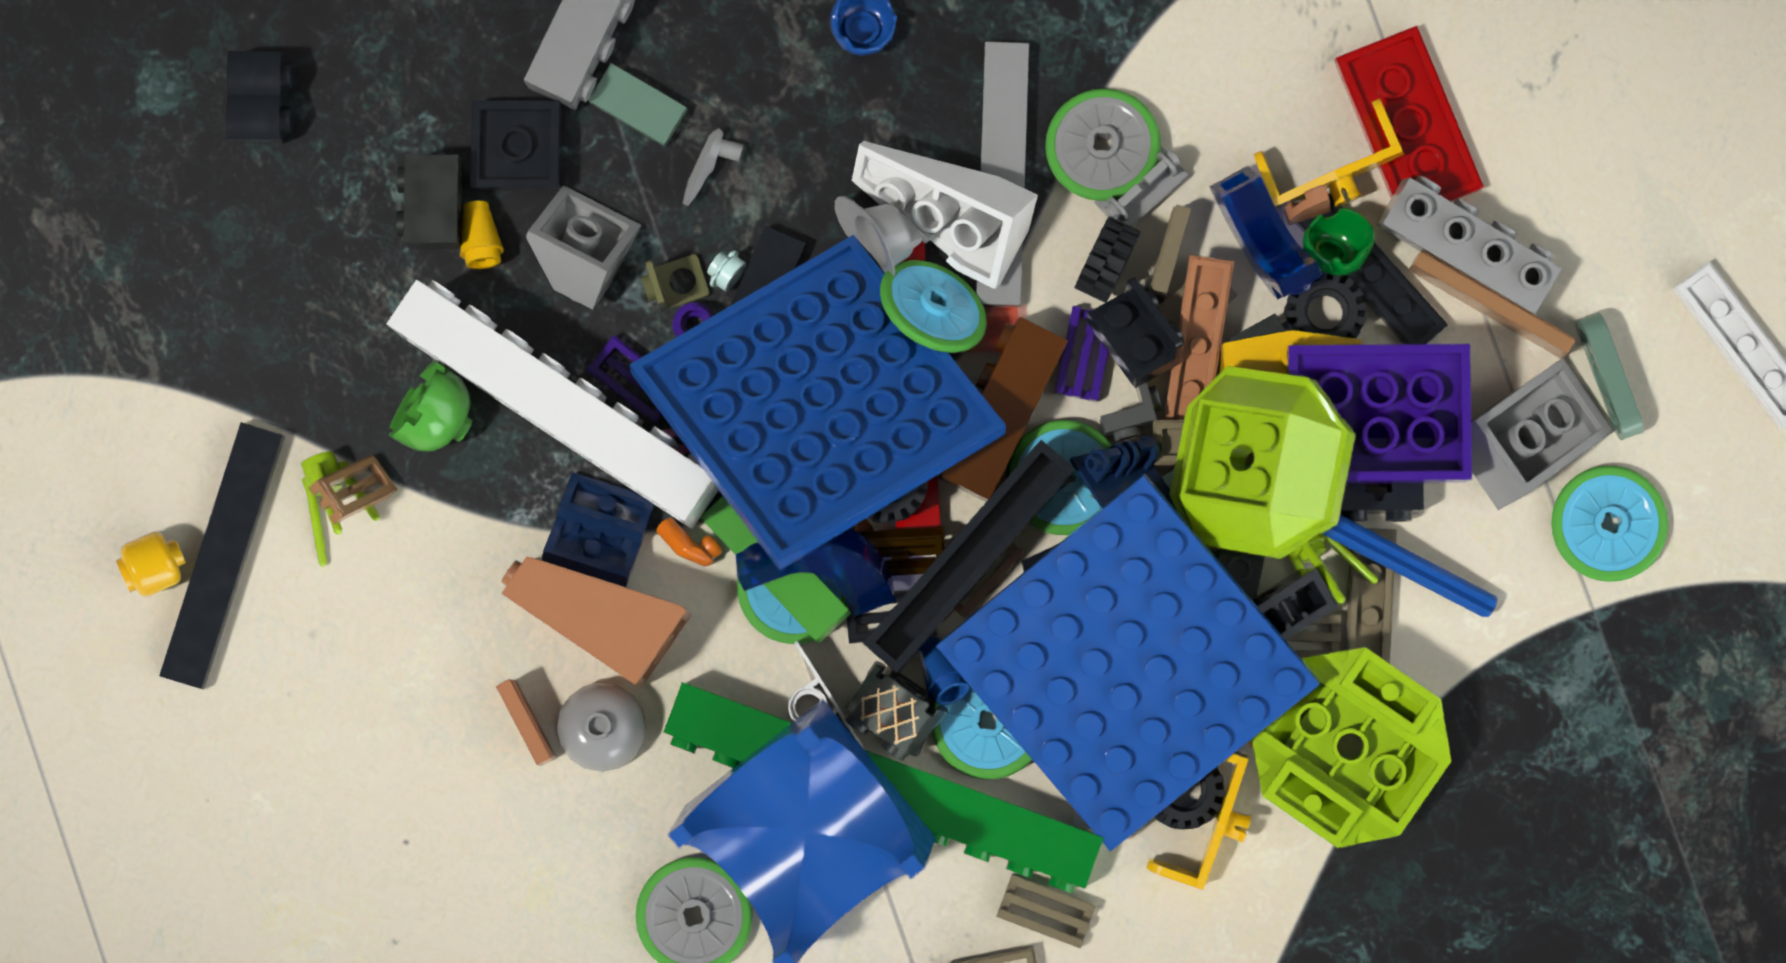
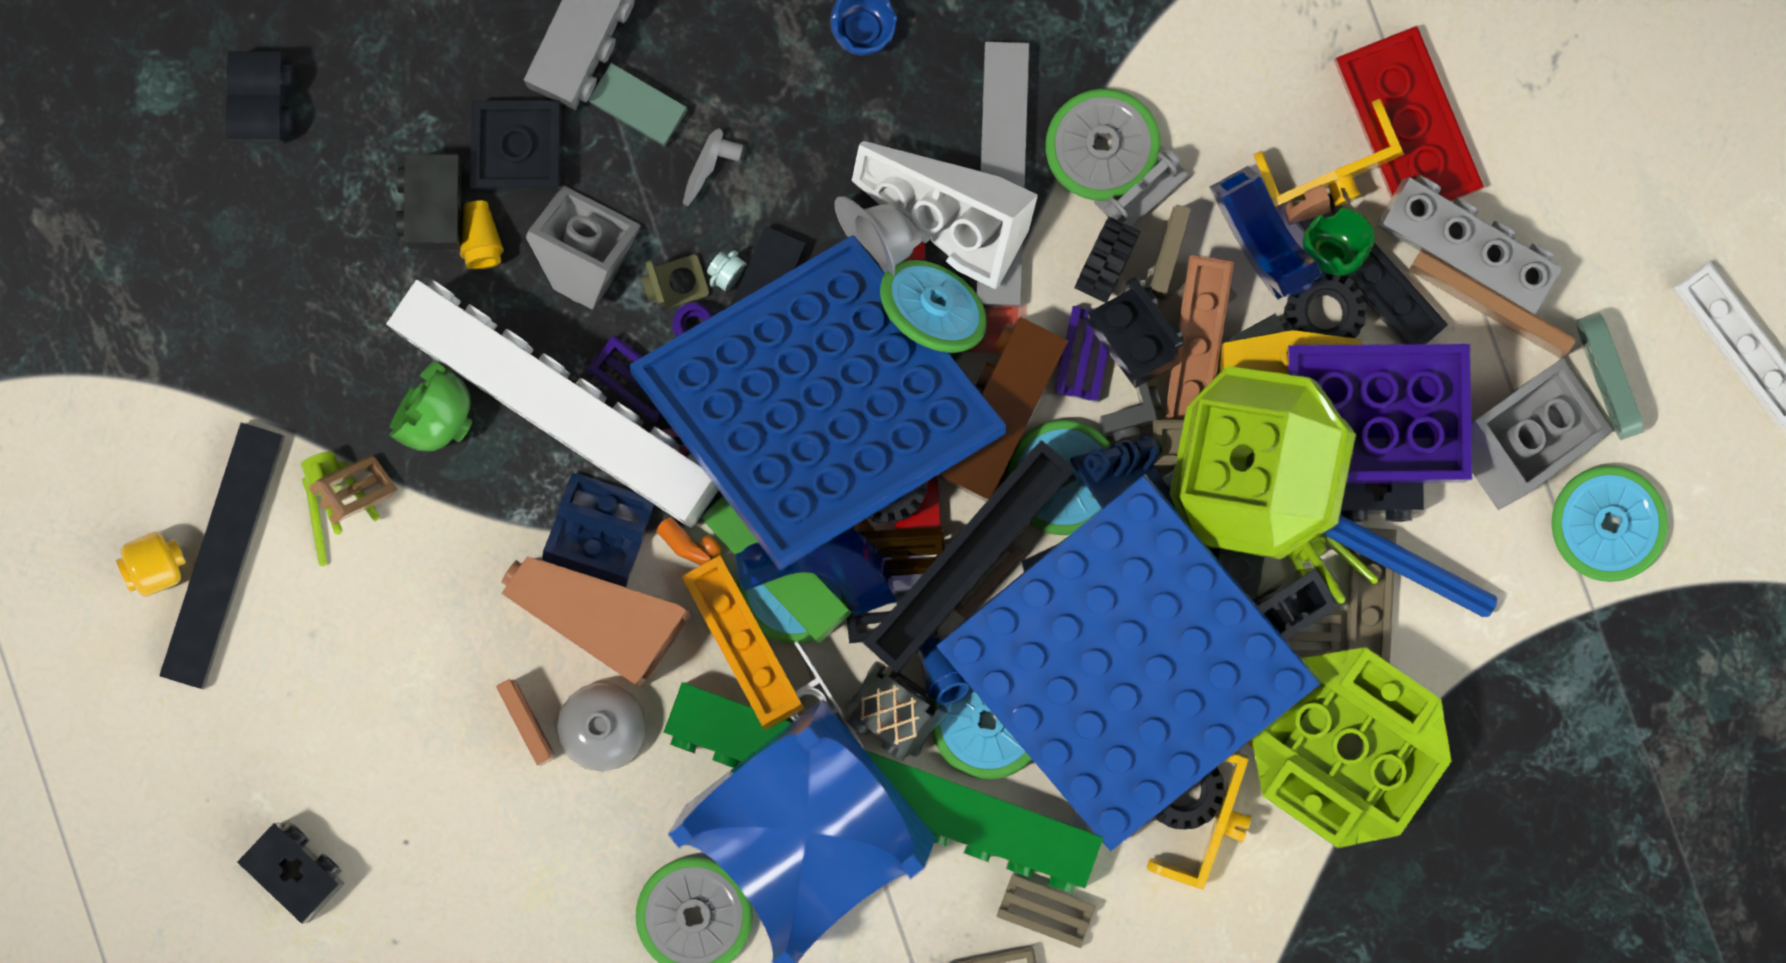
none -> black brick [237,822,345,924]
none -> light orange plate [681,555,805,730]

